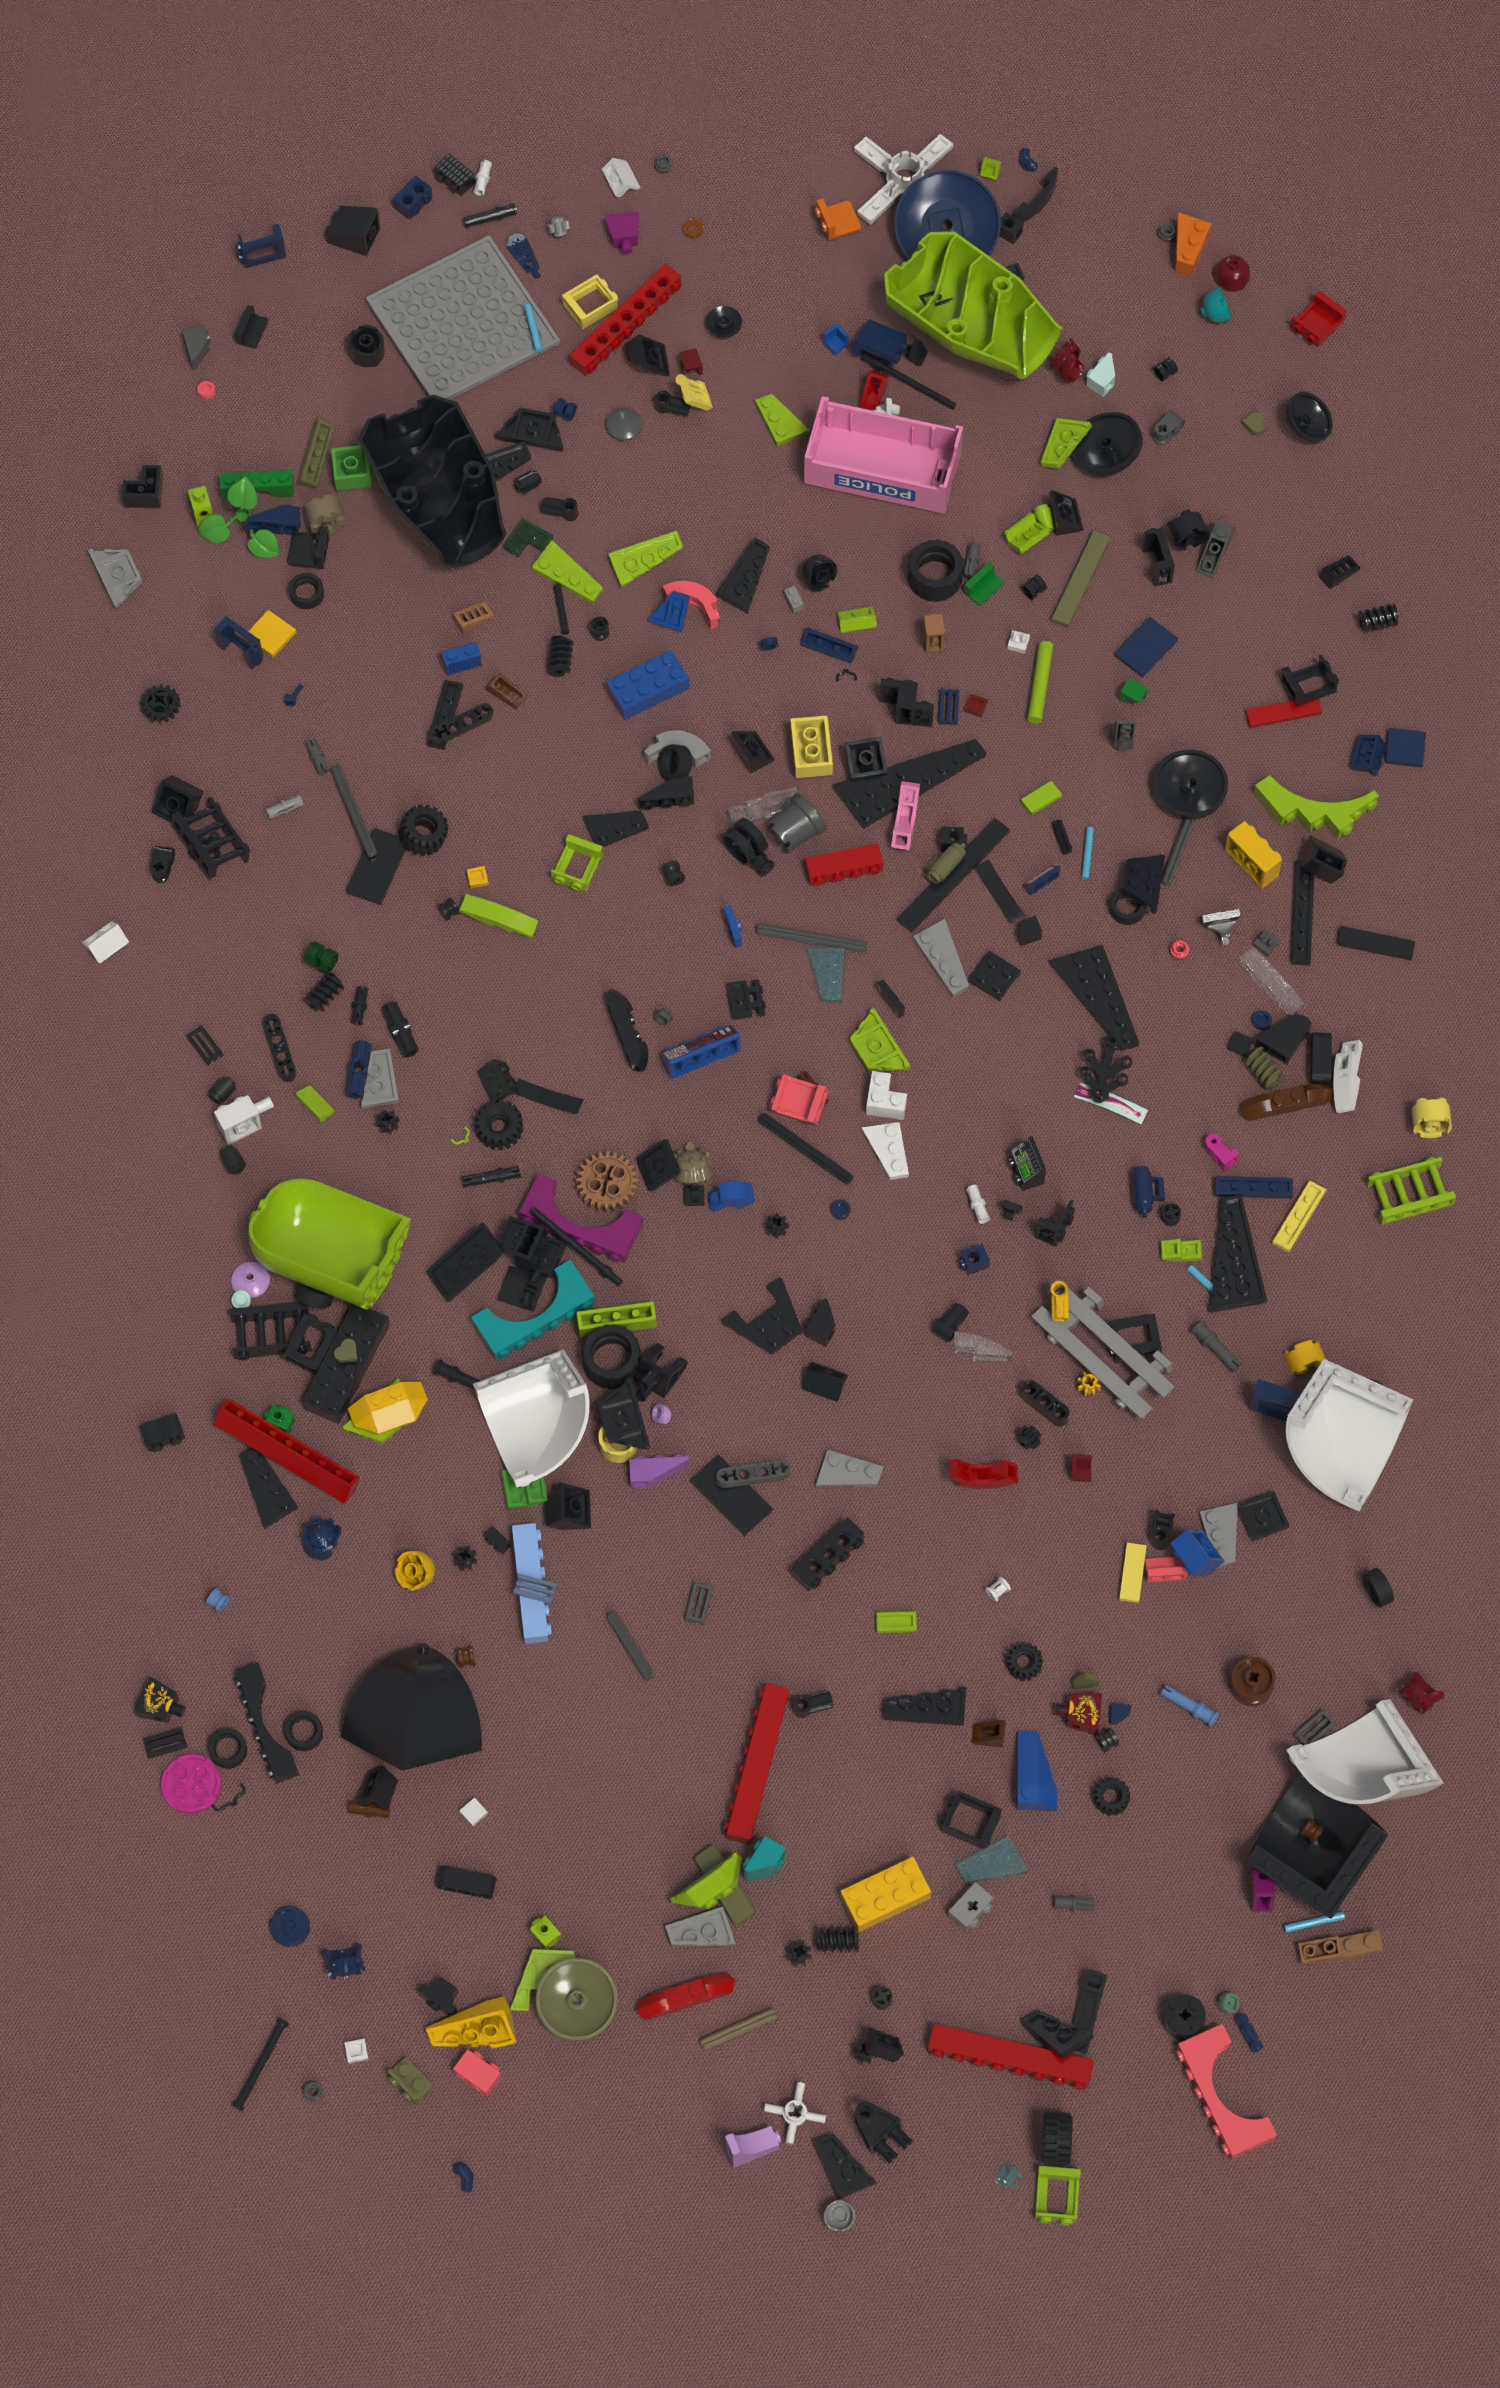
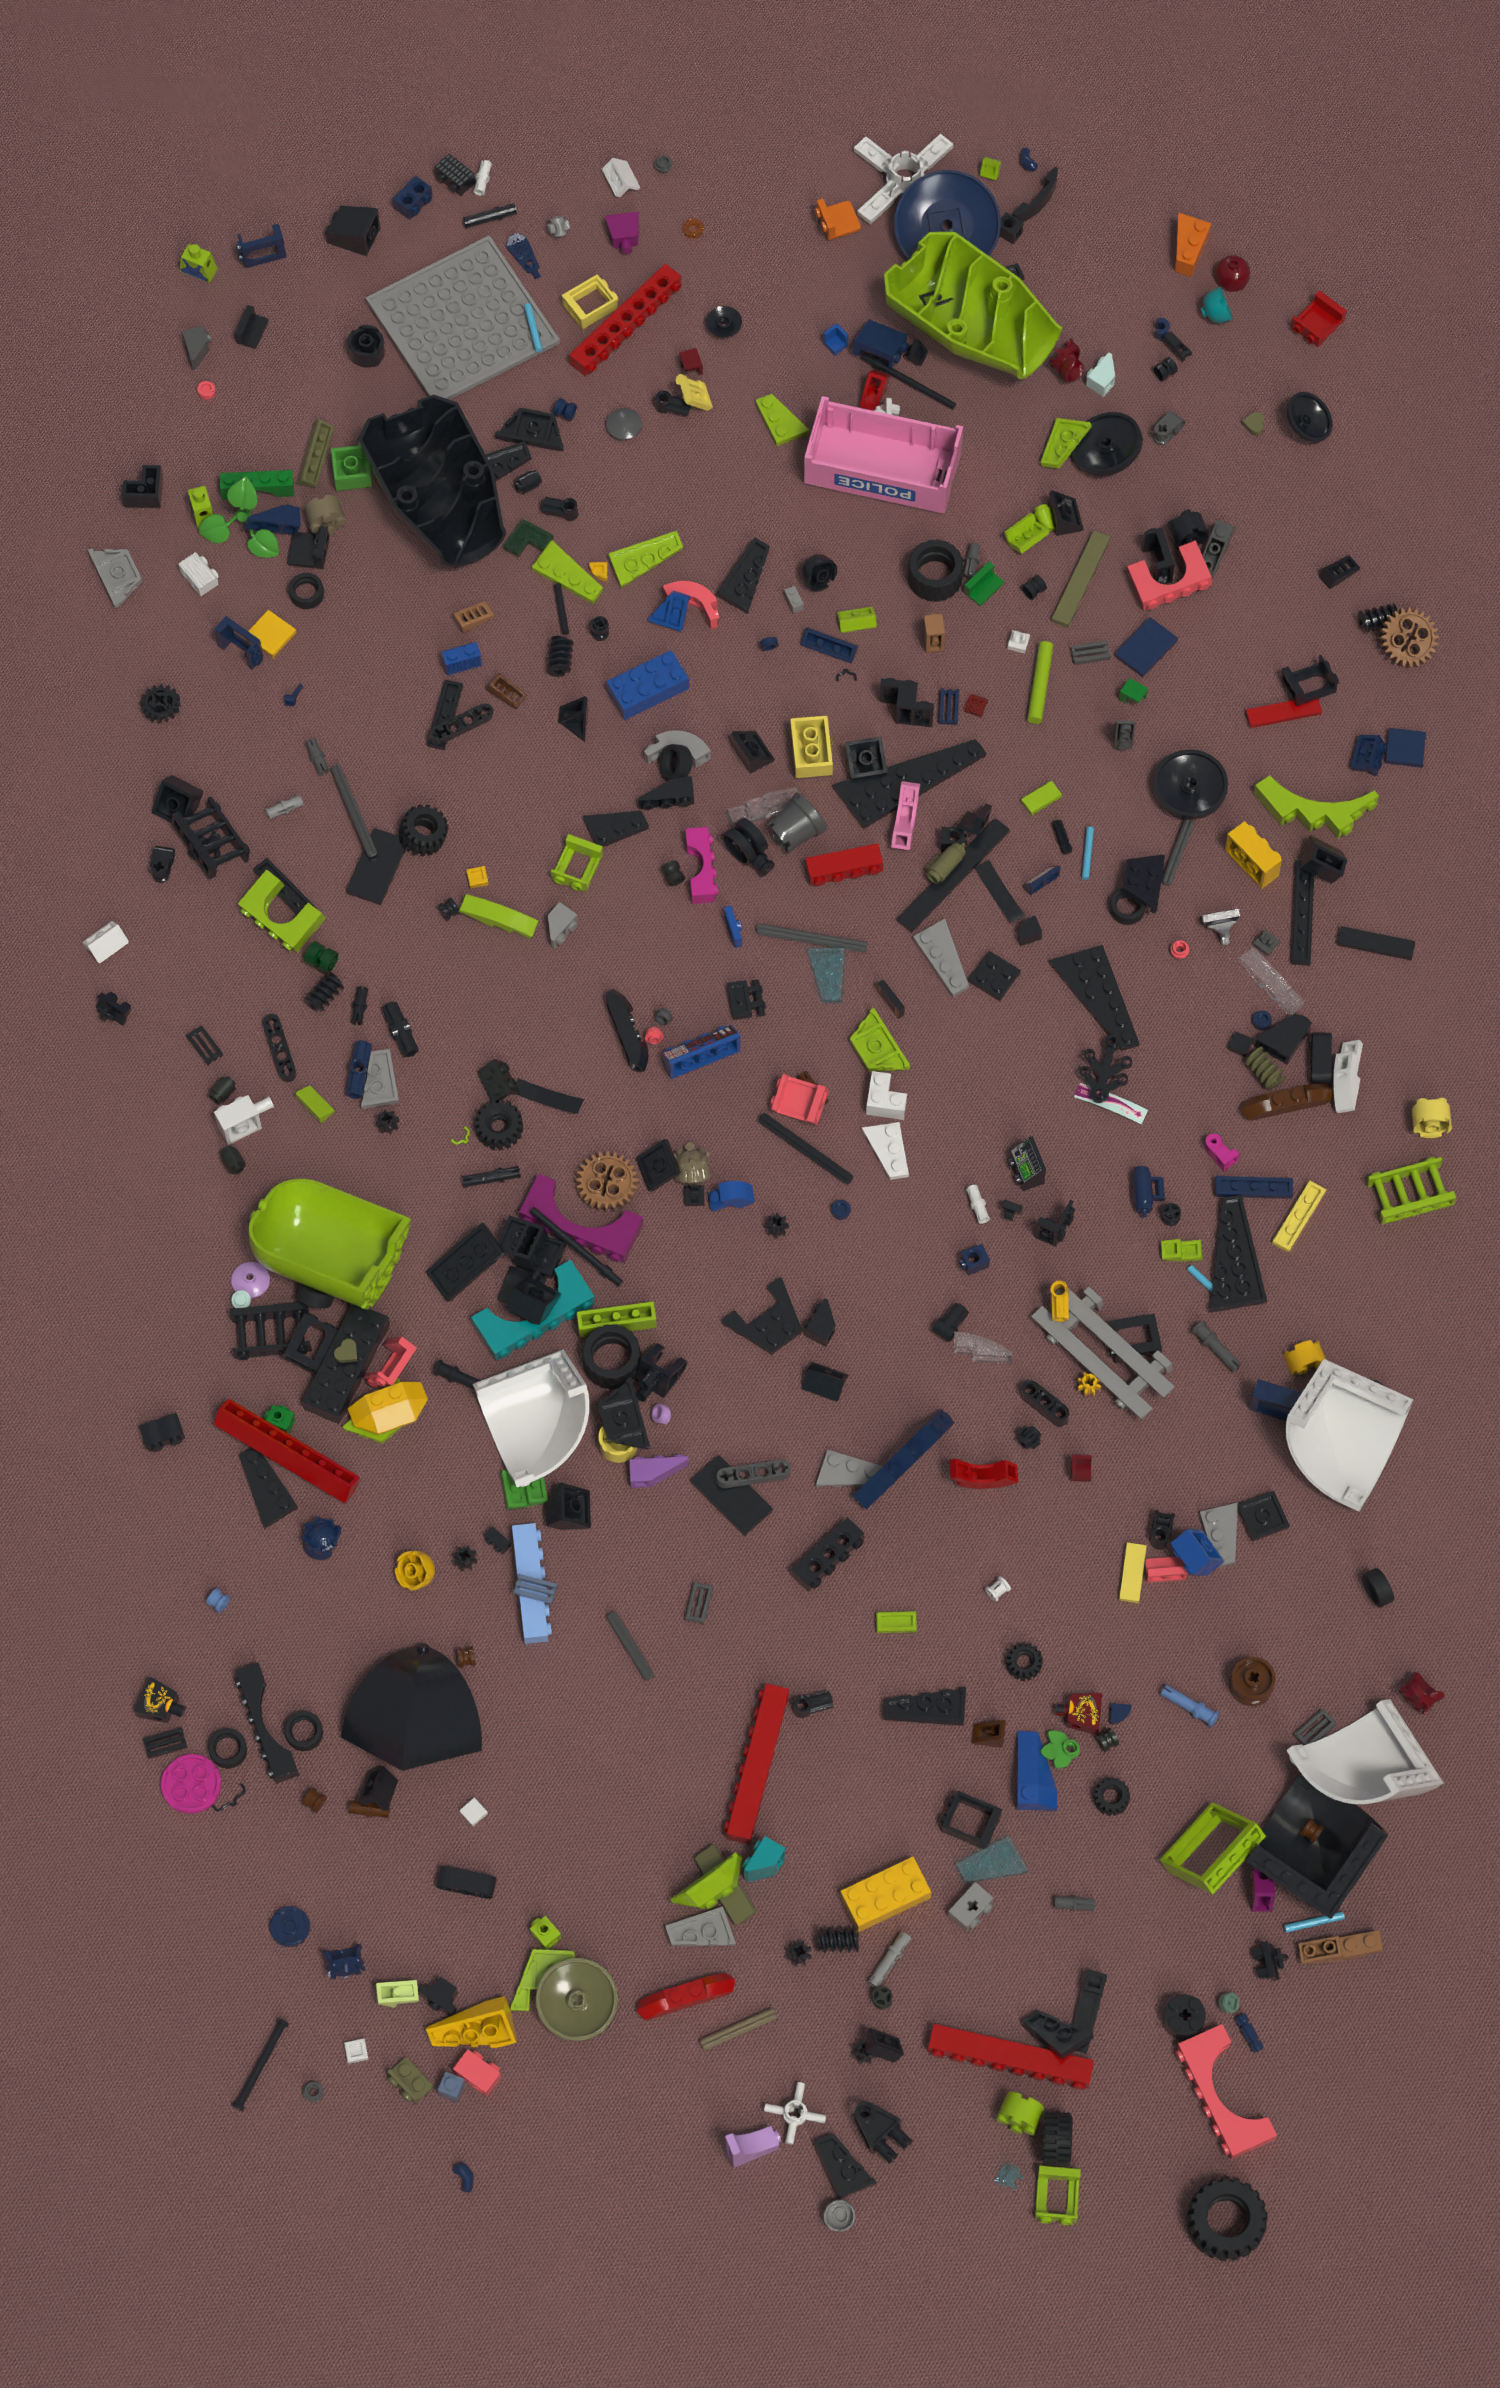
black slope [625,334,670,376] -> none
olive tile [1073,1672,1100,1690] -> none
dark grey plate [1158,224,1176,241] -> none
none -> black hips [96,992,131,1026]
none -> white brick [178,552,219,596]
none -> lime torso [180,244,218,283]
none -> lime arch [238,869,326,953]
none -> black tile [253,858,316,916]
none -> reddish brown wheel [302,1788,327,1813]
none -> coral panel [364,1336,417,1388]
none -> yellowish green slope [376,1980,419,2007]
none -> sand blue brick [438,2072,466,2103]
none -> black slope [505,1276,561,1325]
none -> light grey slope [548,902,578,949]
none -> black slope [558,696,589,742]
none -> yellow tile [589,562,608,581]
none -> coral plate [645,1027,664,1044]
none -> dark pink arch [686,827,718,904]
none -> dark blue arch [853,1409,955,1510]
none -> light grey pin [867,1931,912,1988]
none -> black panel [957,803,992,835]
none -> lime brick [996,2092,1044,2136]
none -> bright green plate [1040,1731,1080,1768]
none -> dark grey tile [1071,641,1111,665]
none -> coral arch [1127,541,1212,610]
none -> black piece [1154,318,1192,362]
none -> lime window [1160,1802,1266,1895]
none -> black tyre [1186,2177,1268,2261]
none -> black hips [1253,1941,1288,1981]
none -> medium nougat gear [1379,607,1439,668]

